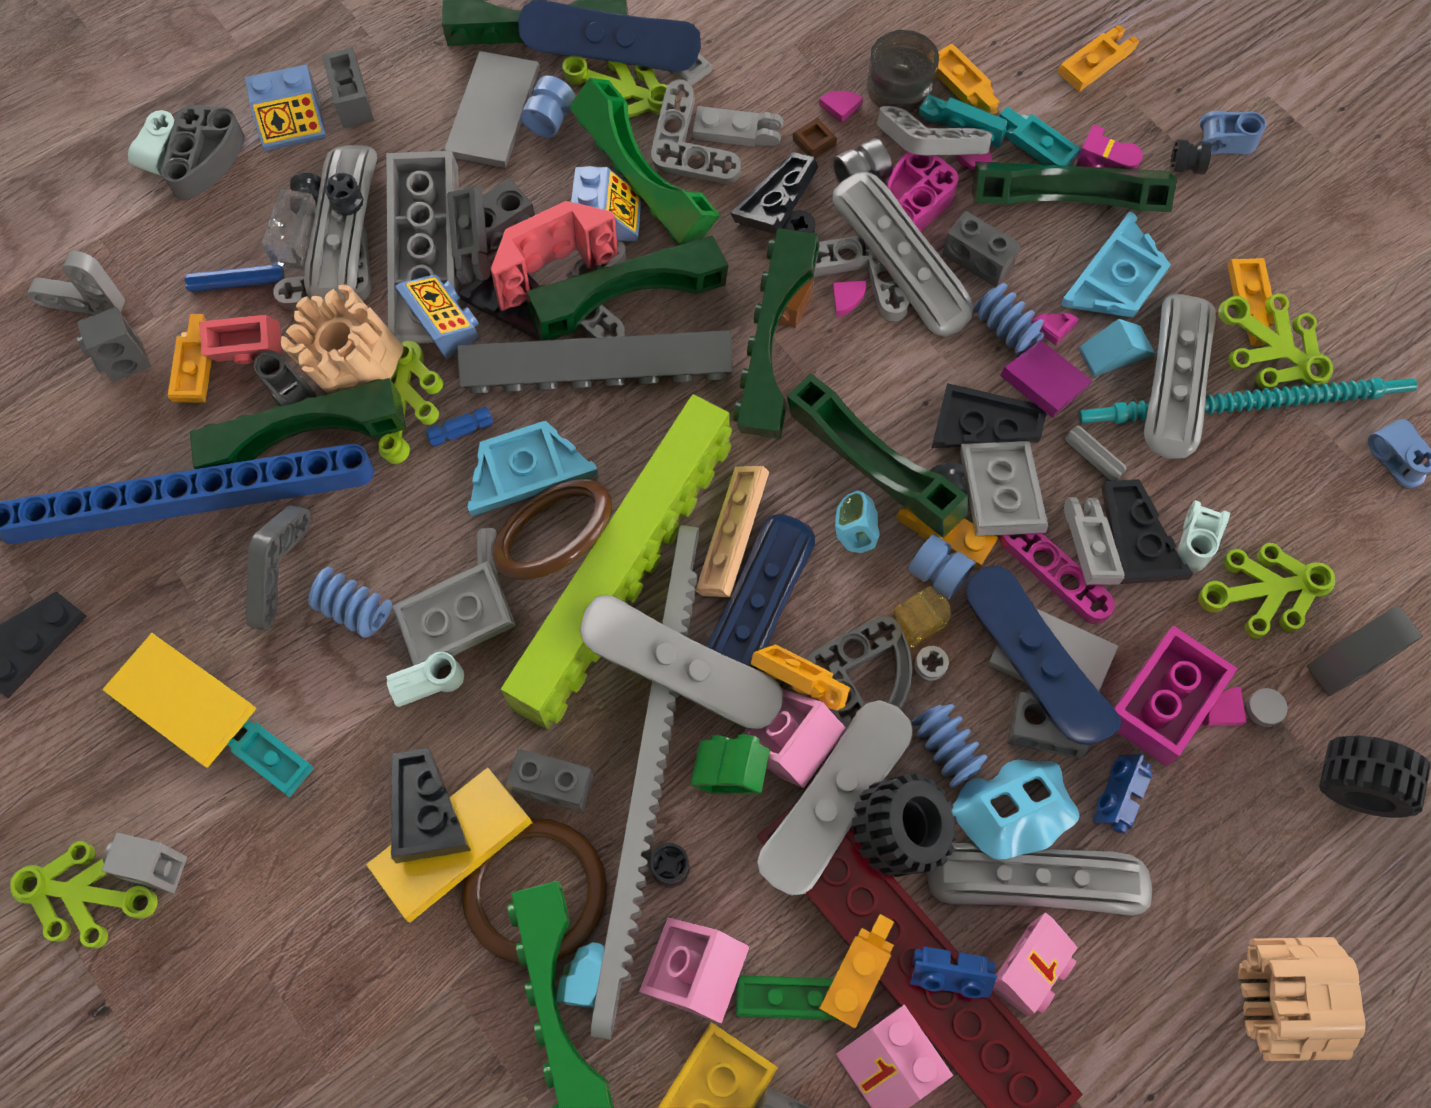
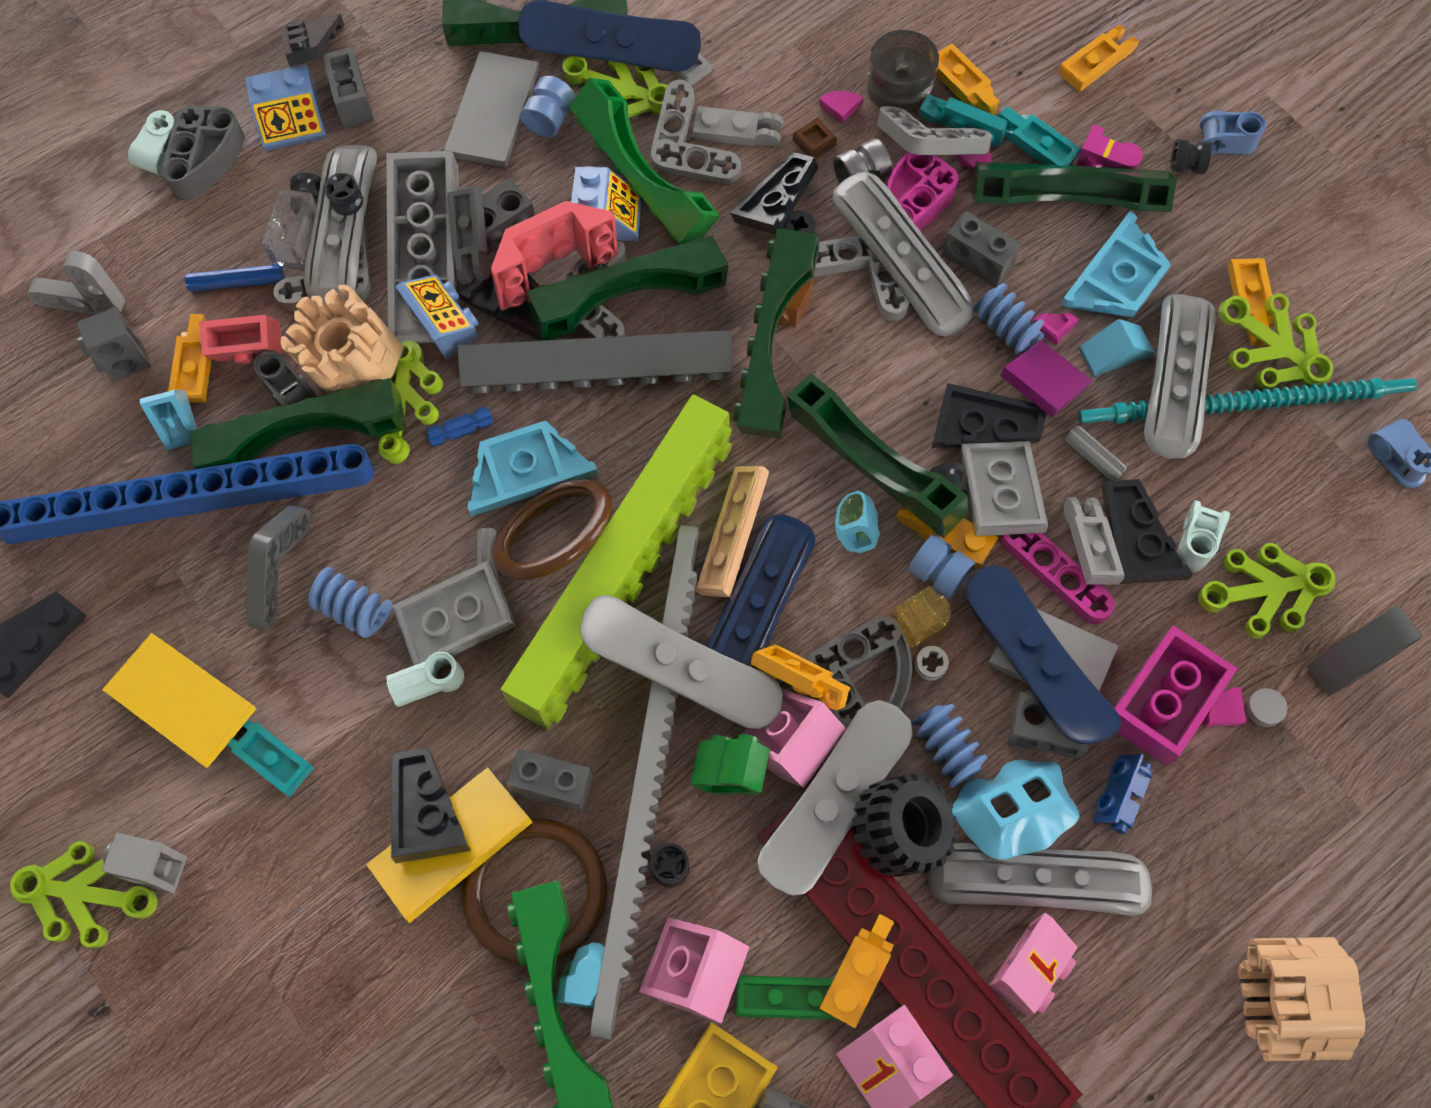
dark pink tile [833,281,866,317] -> none
blue hinge [910,946,997,998] -> none
black tyre [1319,735,1431,818] -> none
none -> medium azure slope [140,390,197,450]
none -> black wing [282,13,344,67]

